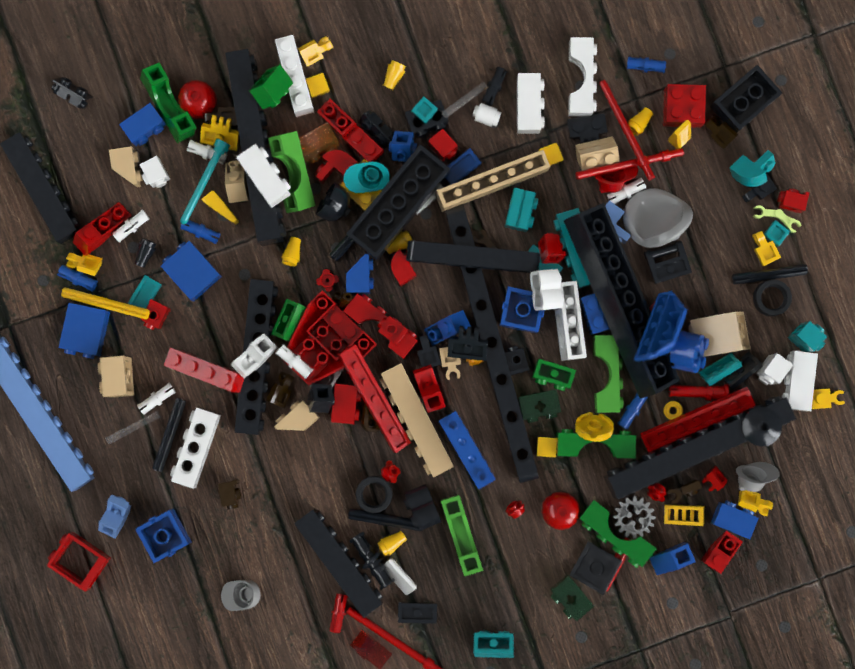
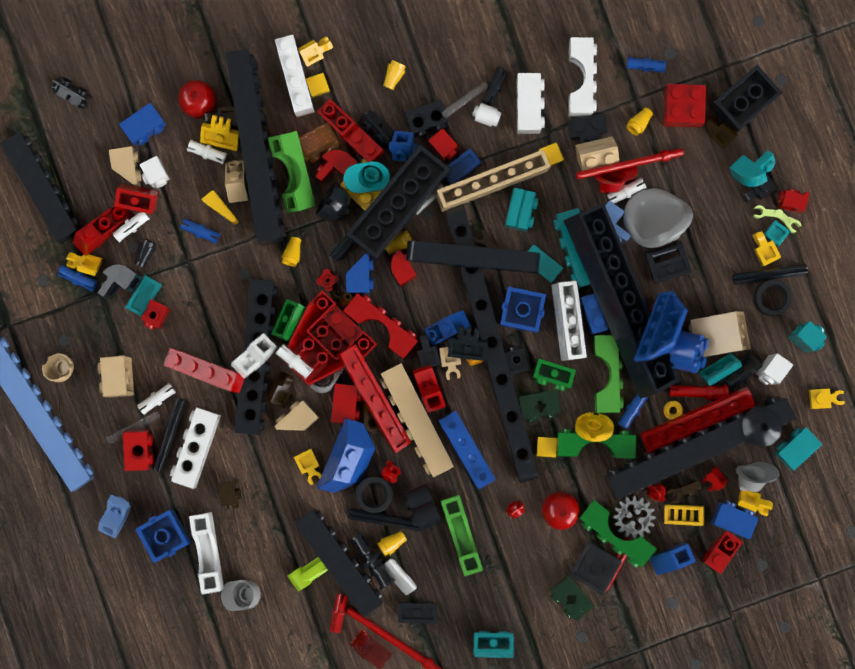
red window [47,532,111,592] -> none
blue brick [59,303,110,359] -> none
yellow axle [61,287,150,320] -> none
green arch [140,62,197,143] -> none
blue brick [161,241,222,302] -> none
teal piece [180,139,230,224] -> none
white brick [236,144,291,208] -> none
green brick [249,64,294,109] -> none
black brick [307,384,335,413] -> none
red brick [378,316,408,346] -> none
teal tile [411,96,438,124] -> none
white brick [530,269,564,311] -> none
red brick [538,233,566,264] -> none
red bar [599,80,655,181] -> none
yellow slope [668,120,691,149] -> none
white brick [782,351,818,412] -> none
none -> tan hair [42,353,74,383]
none -> brick [97,264,144,300]
none -> red brick [114,183,159,214]
none -> red brick [123,429,154,471]
none -> white arch [189,512,224,594]
none -> lime piece [287,557,328,592]
none -> yellow plate [294,448,322,485]
none -> blue wedge [317,418,375,493]
none -> teal brick [774,427,822,471]

